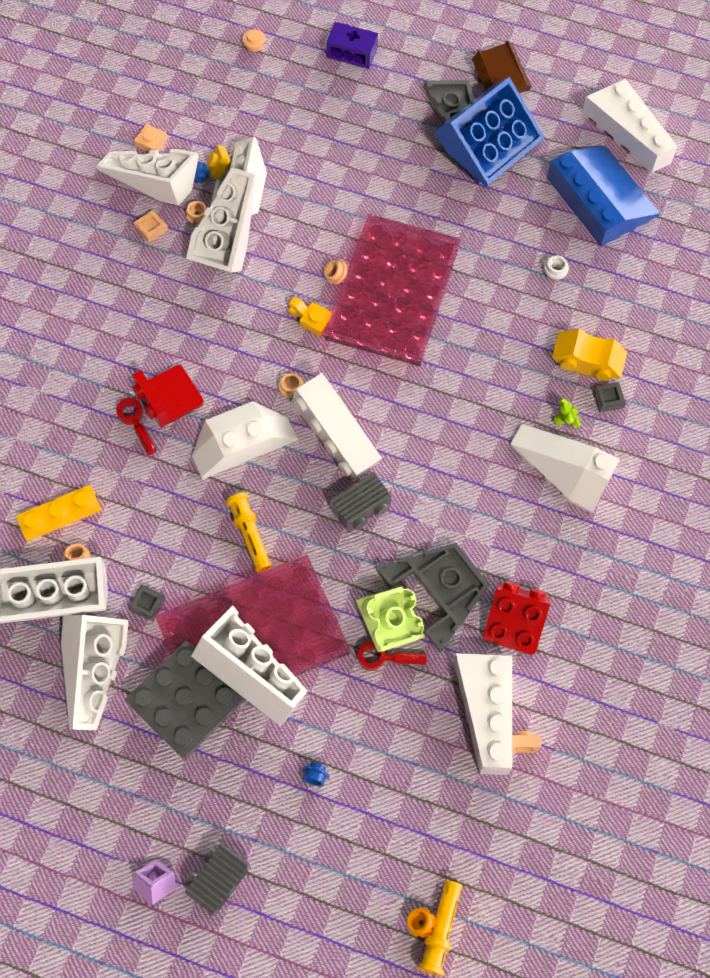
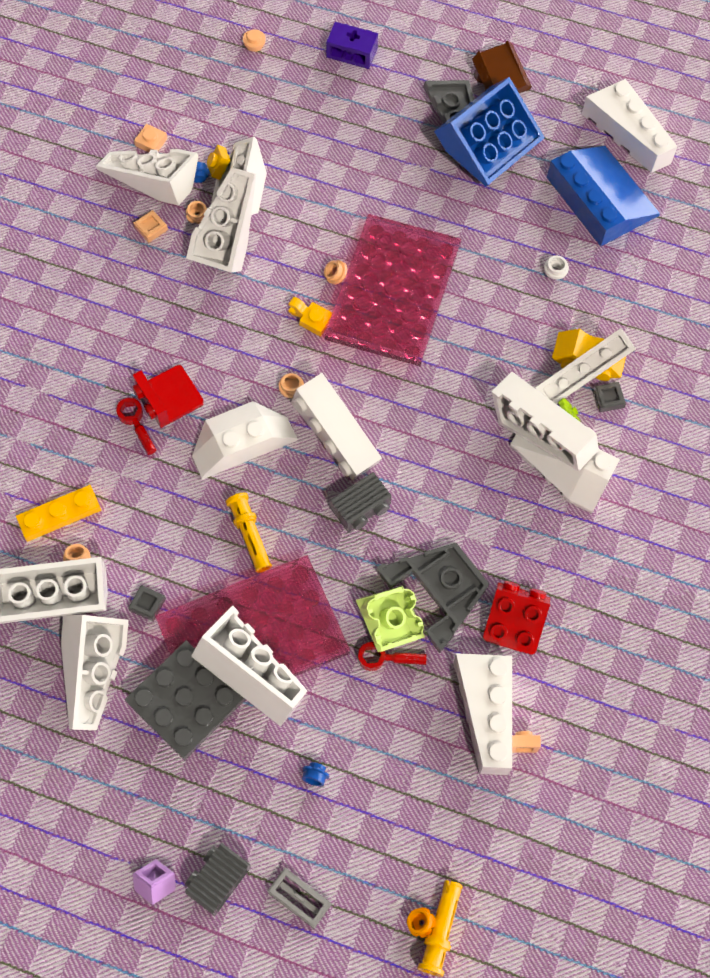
none -> light grey tile [267,868,332,929]
none -> white wedge [491,372,599,471]
none -> white plate [535,328,636,404]

